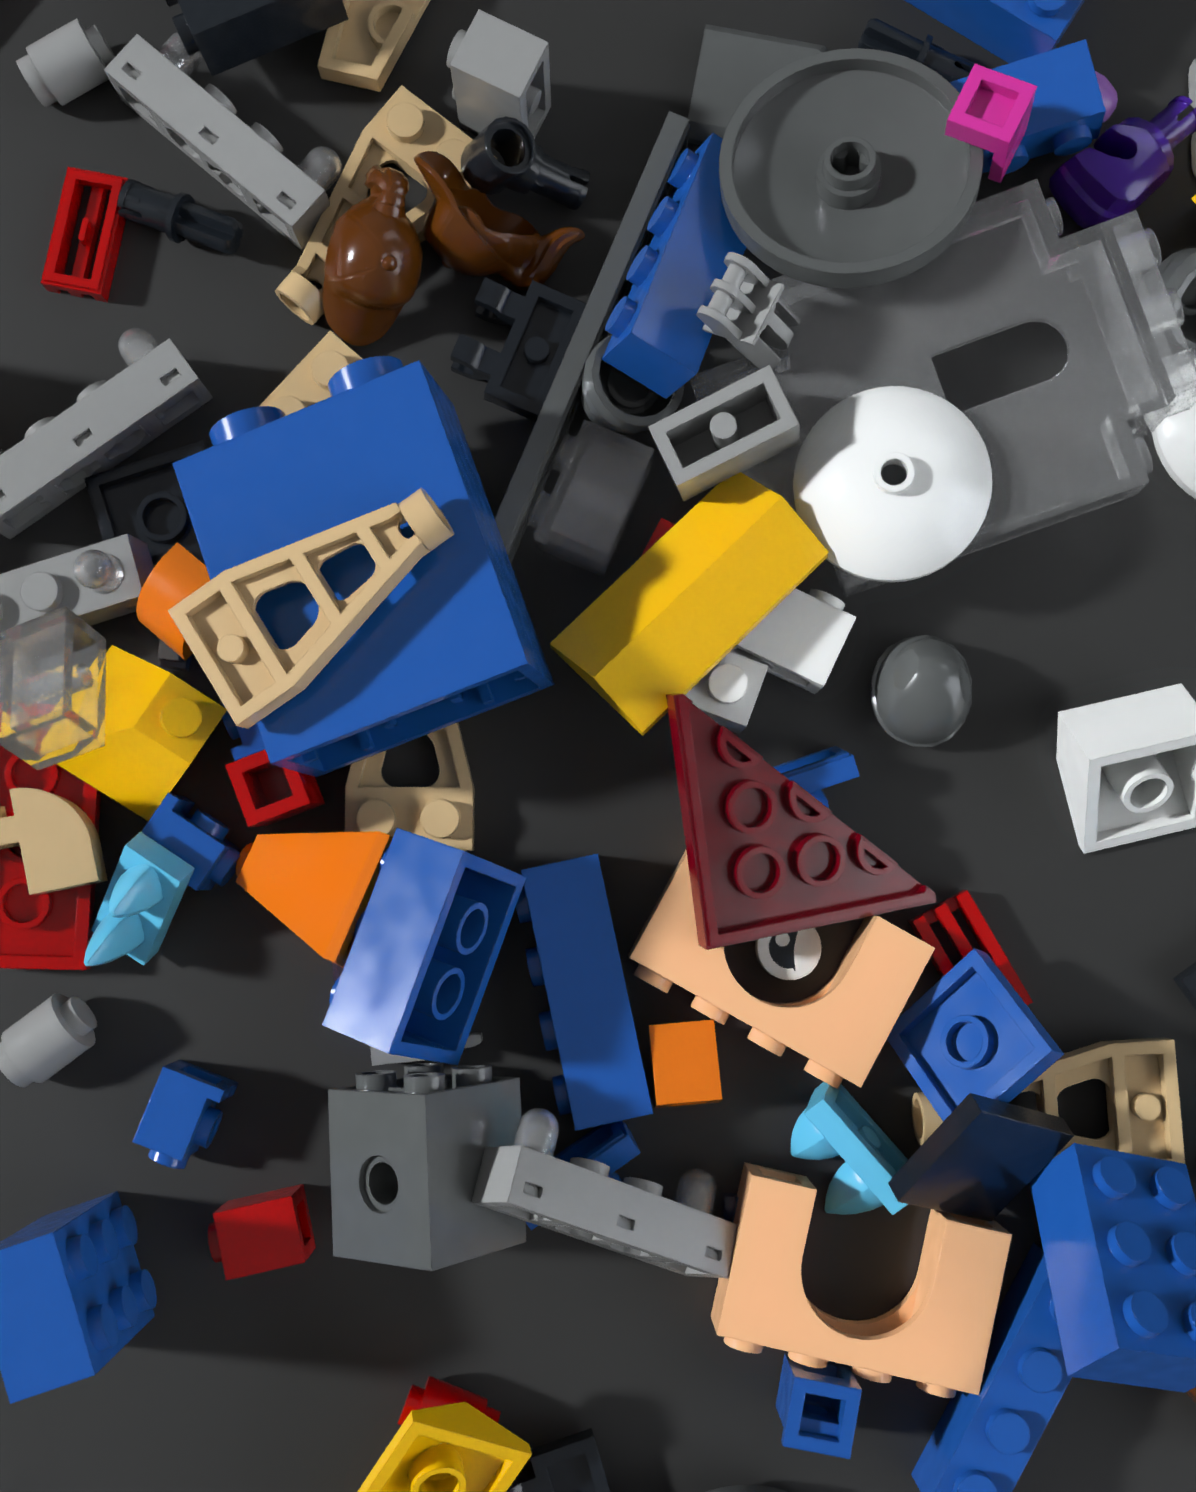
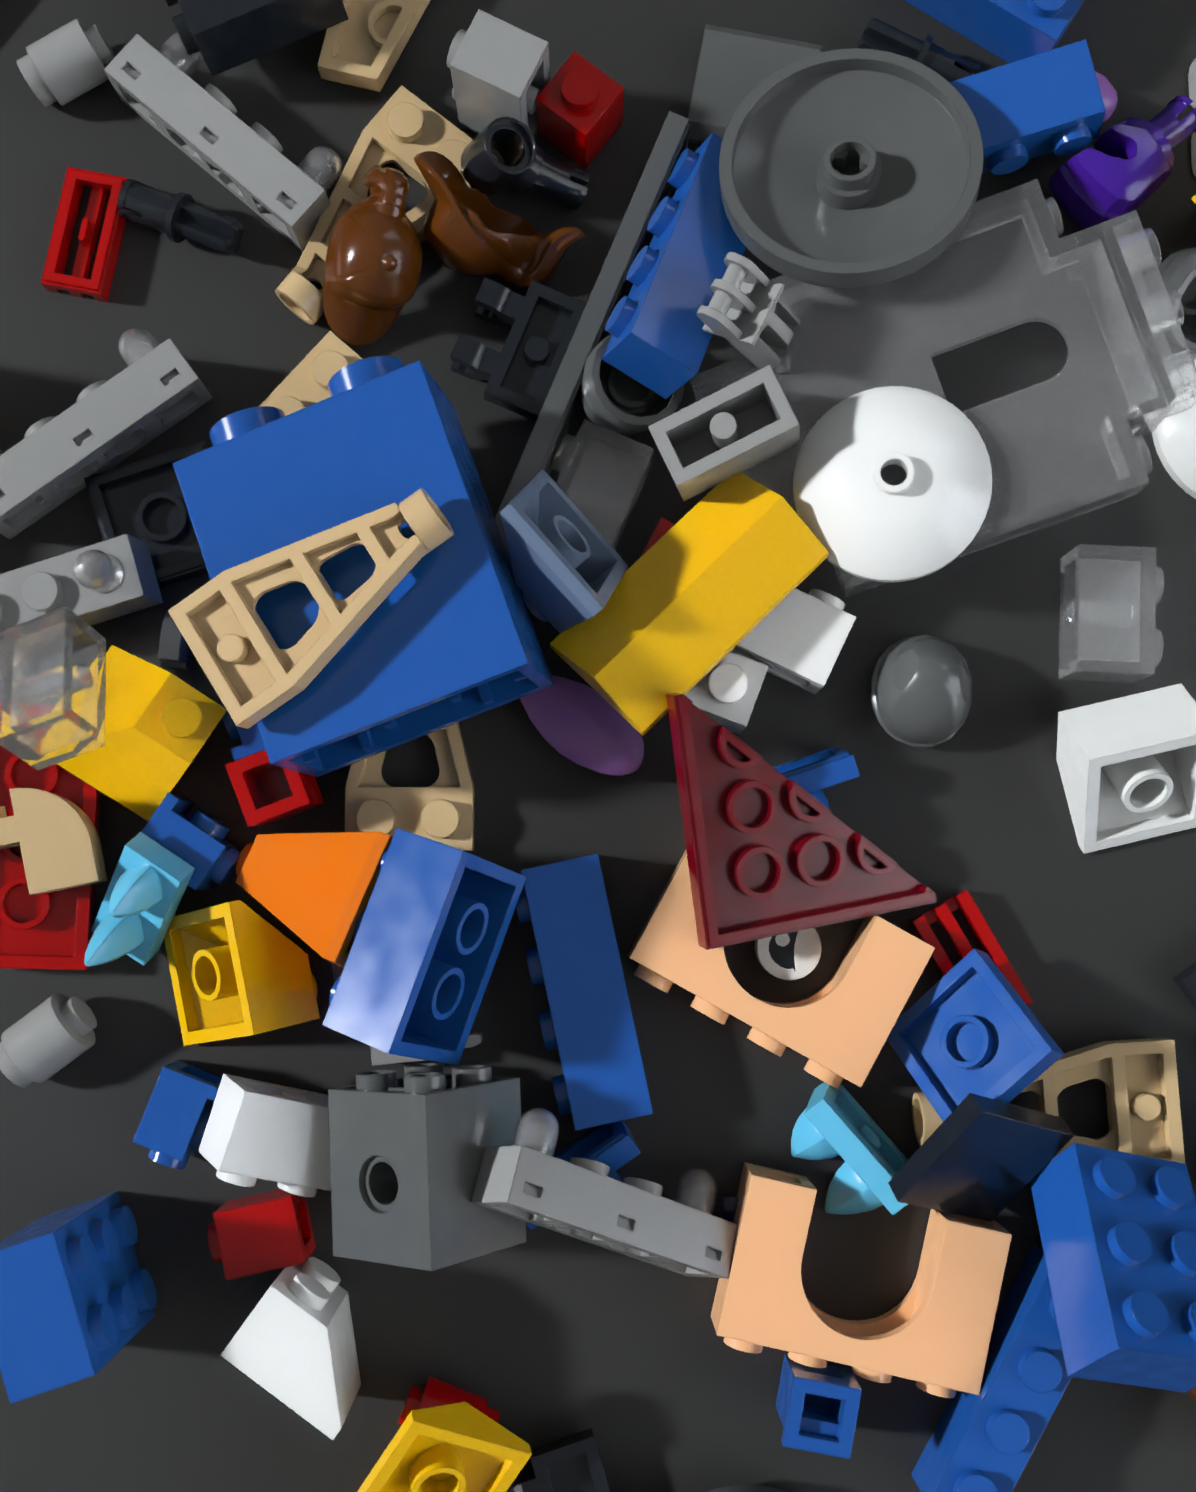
orange brick [136,542,210,661] -> none
orange brick [649,1019,722,1108] -> none
dark pink panel [944,64,1037,183] -> none
none -> yellow slope [164,900,320,1046]
none -> white brick [198,1073,331,1197]
none -> white slope [220,1257,361,1440]
none -> sand blue slope [500,468,629,633]
none -> medium lavender arm [520,675,644,776]
none -> red brick [536,51,624,170]
none -> clear brick [1059,544,1164,683]

